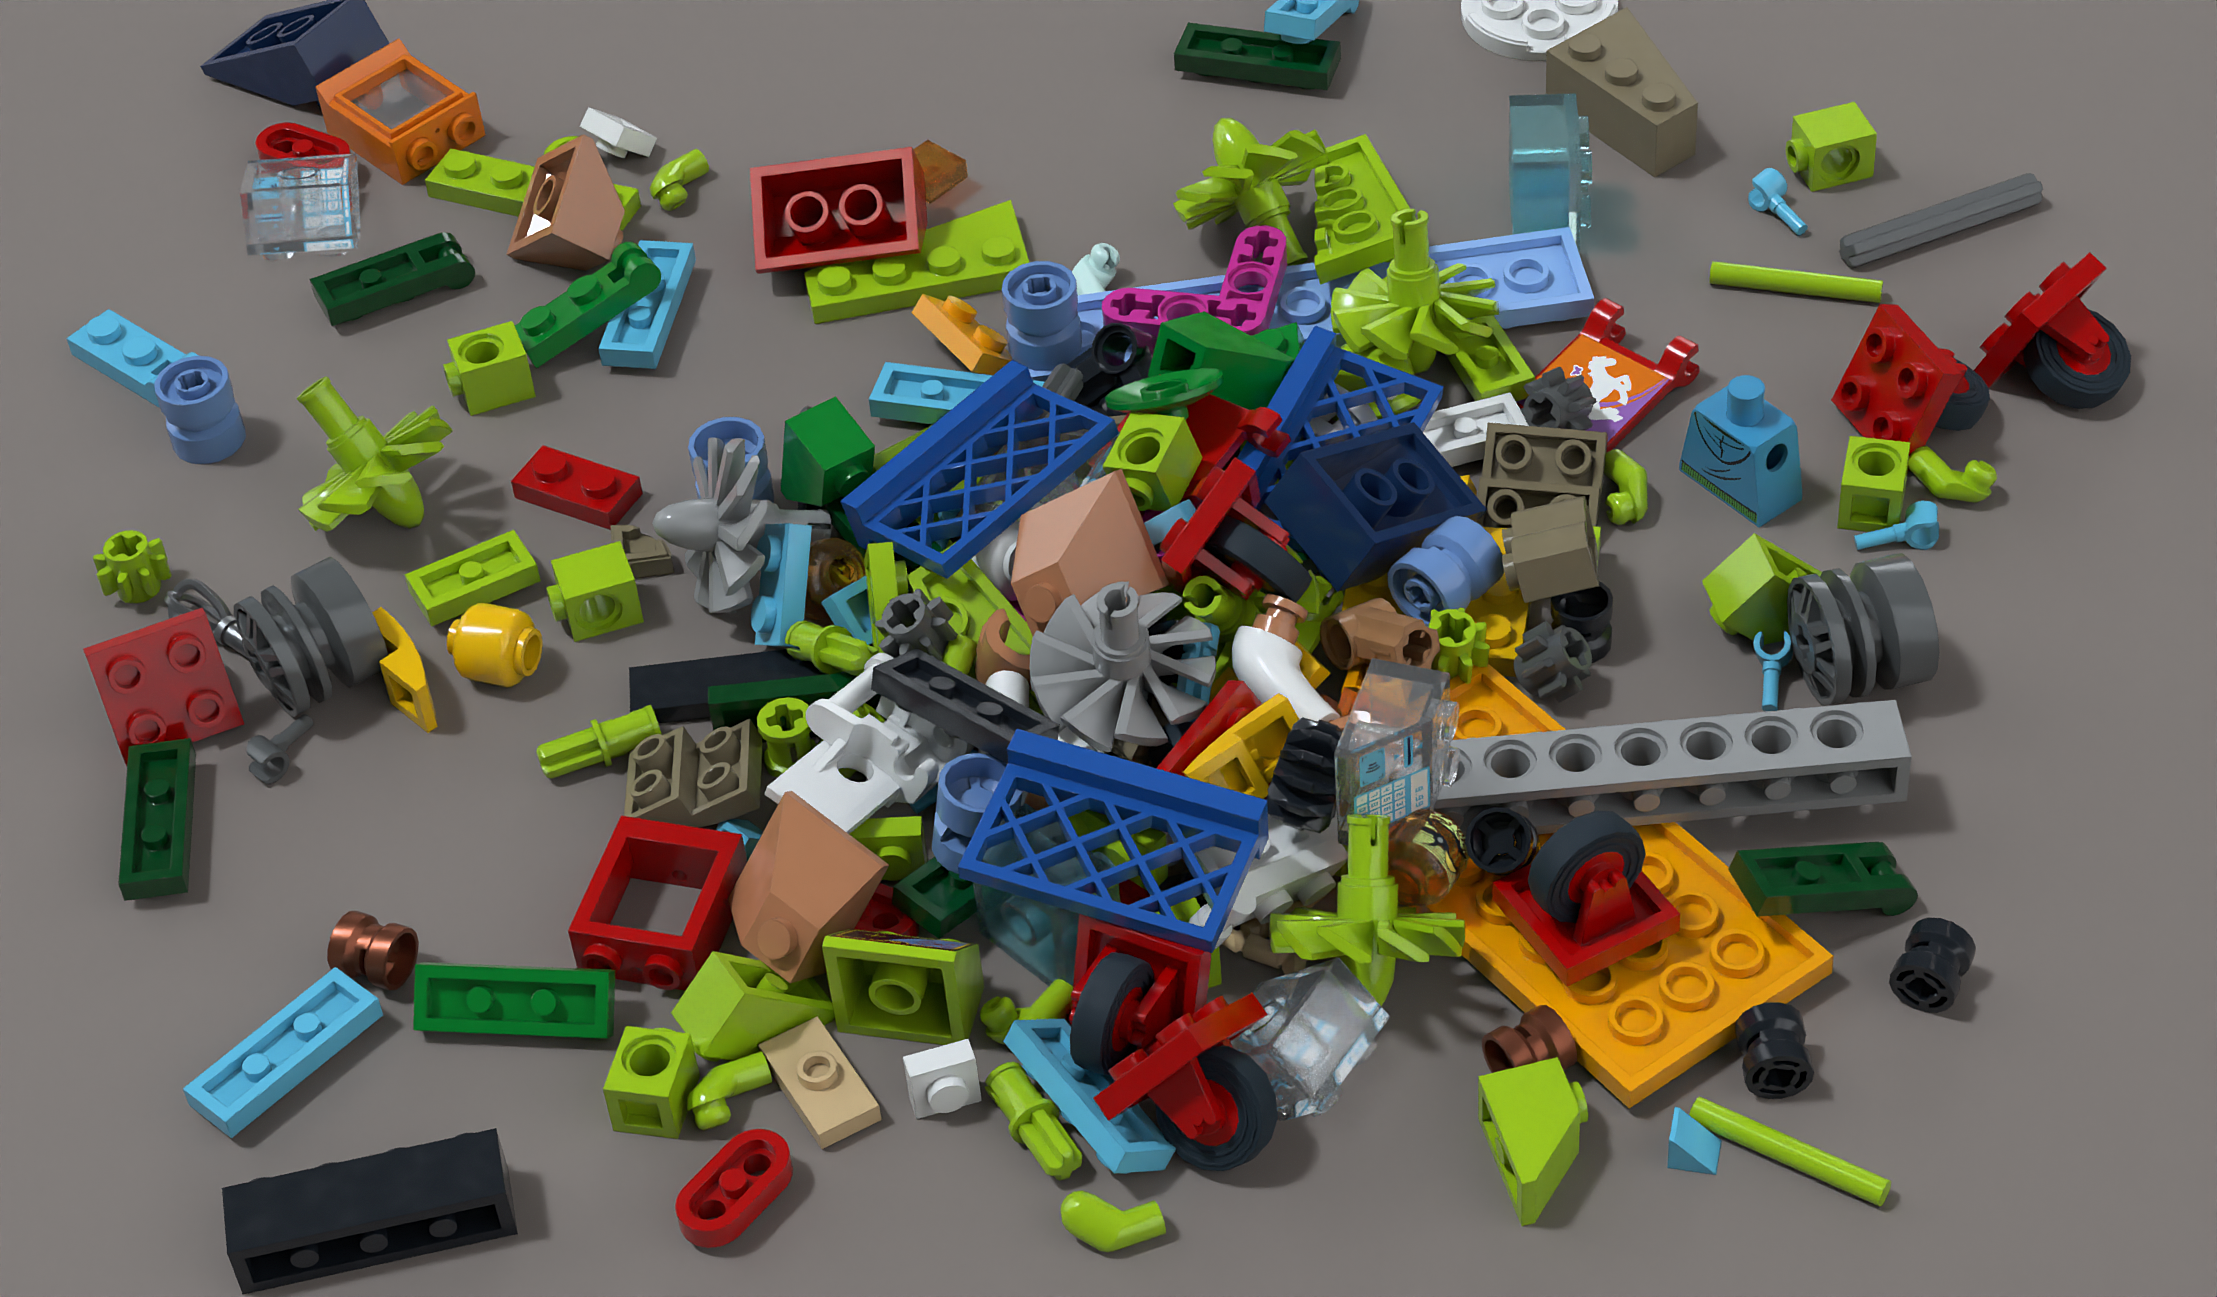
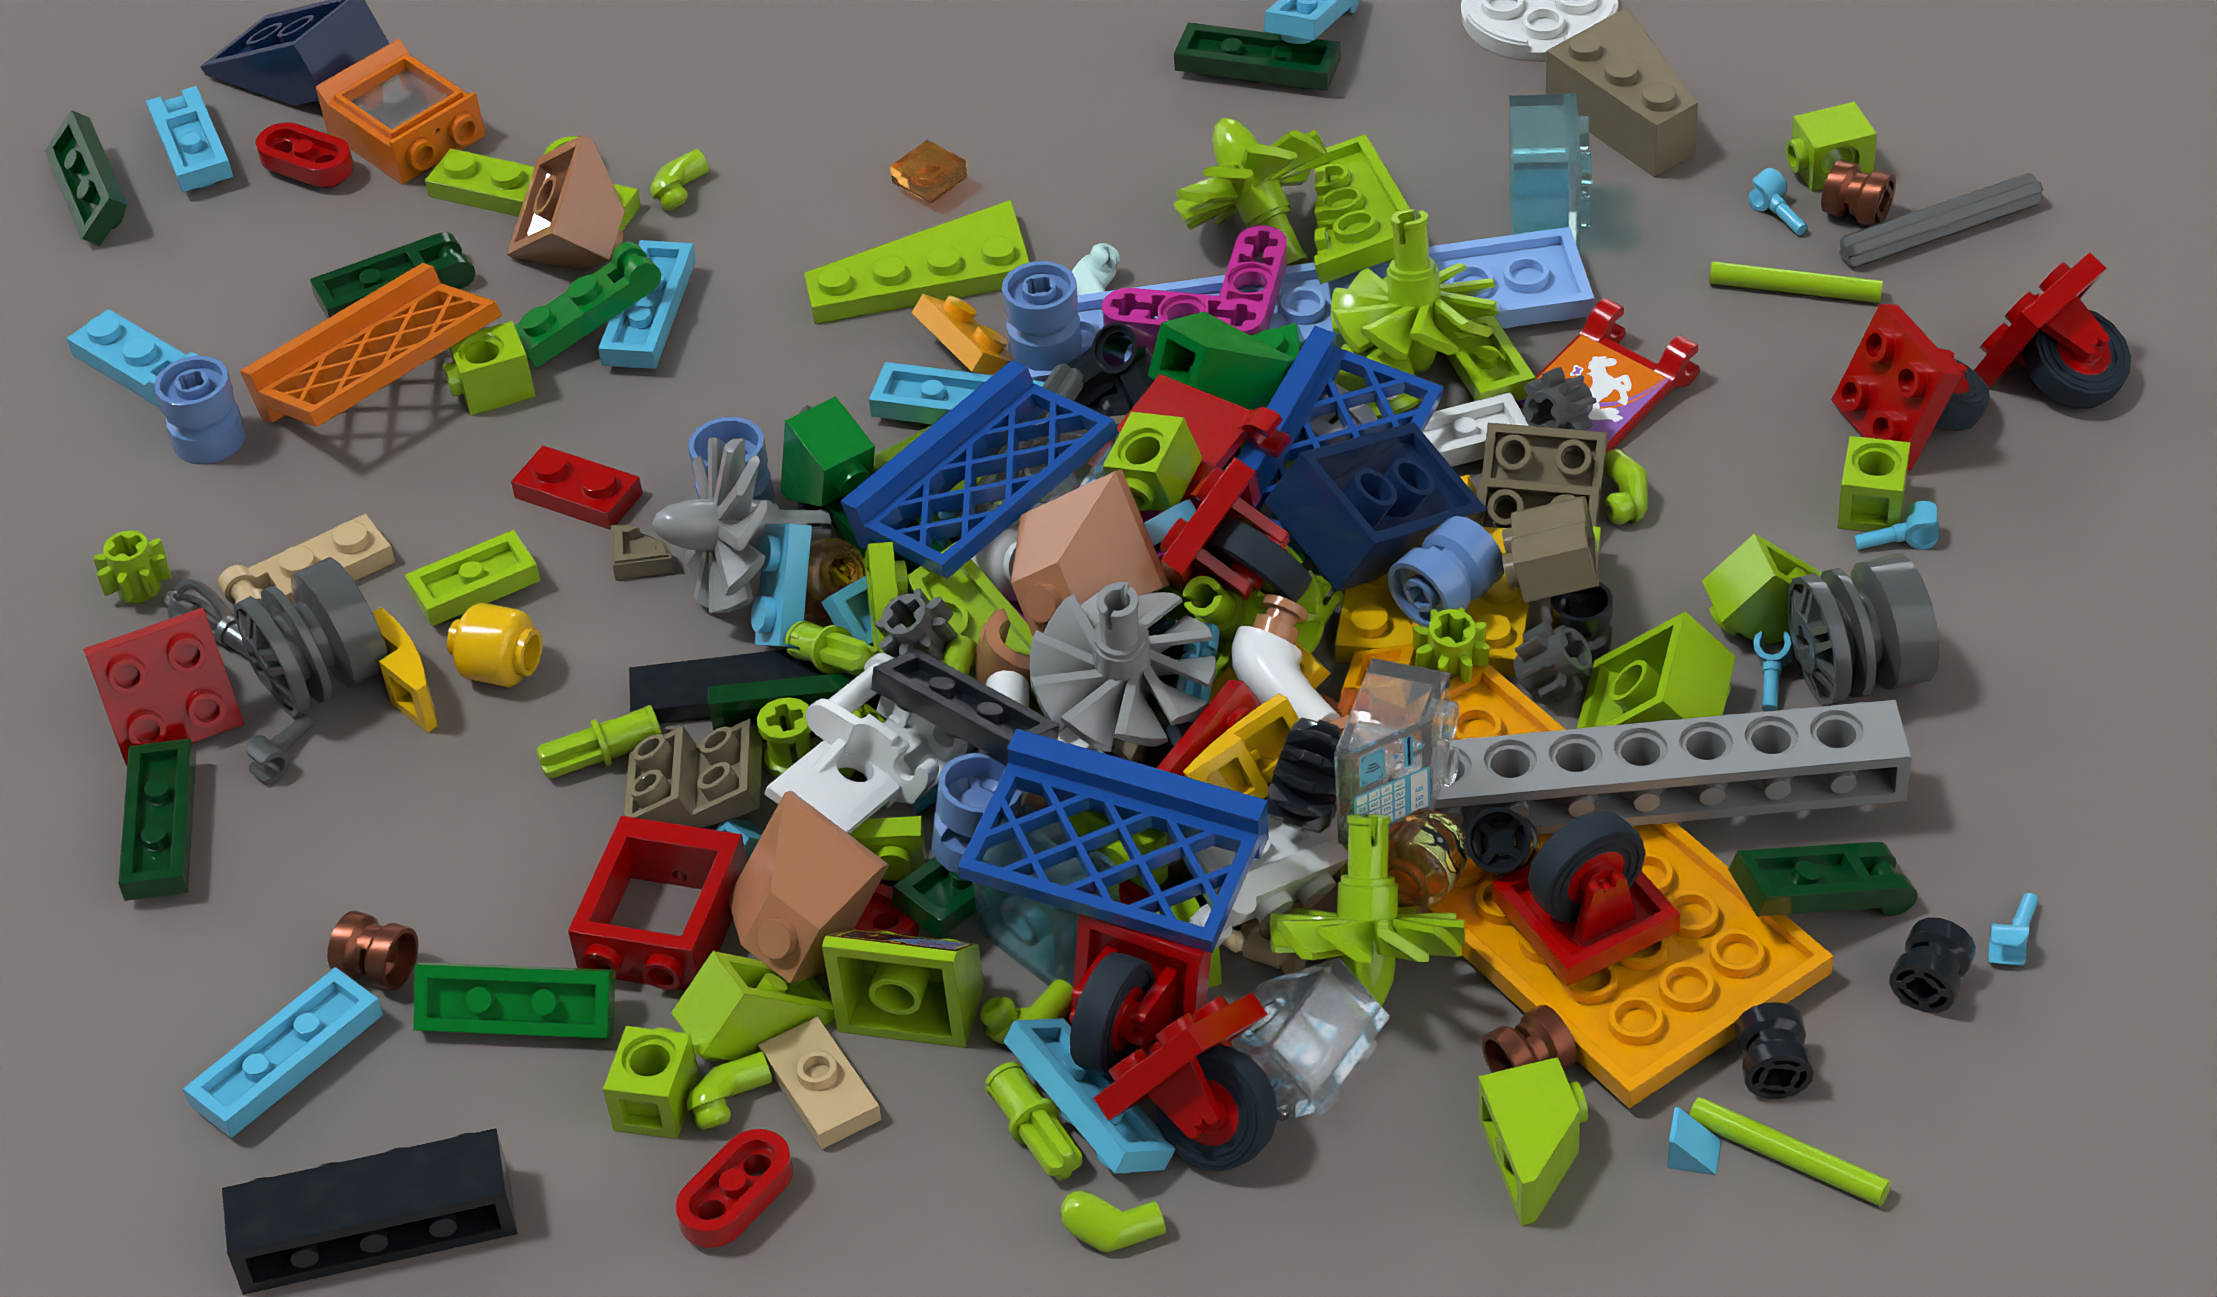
clear slope [240,153,360,261] -> none
lime piece [296,376,453,532] -> none
lime brick [546,541,644,642] -> none
white plate [580,107,657,158] -> none
red slope [750,147,928,274] -> none
white plate [903,1039,982,1119] -> none
green dish [1105,368,1224,420] -> none
medium nougat piece [1320,598,1441,677] -> none
dark azure torso [1679,375,1803,527] -> none
lime arm [1908,446,1997,503] -> none
none -> dark green plate [45,110,128,246]
none -> medium azure plate [146,86,233,192]
none -> tan plate [218,513,396,605]
none -> orange fence [240,263,502,427]
none -> lime slope [1576,611,1736,729]
none -> copper wheel [1821,159,1896,227]
none -> medium azure hand [1988,893,2039,966]

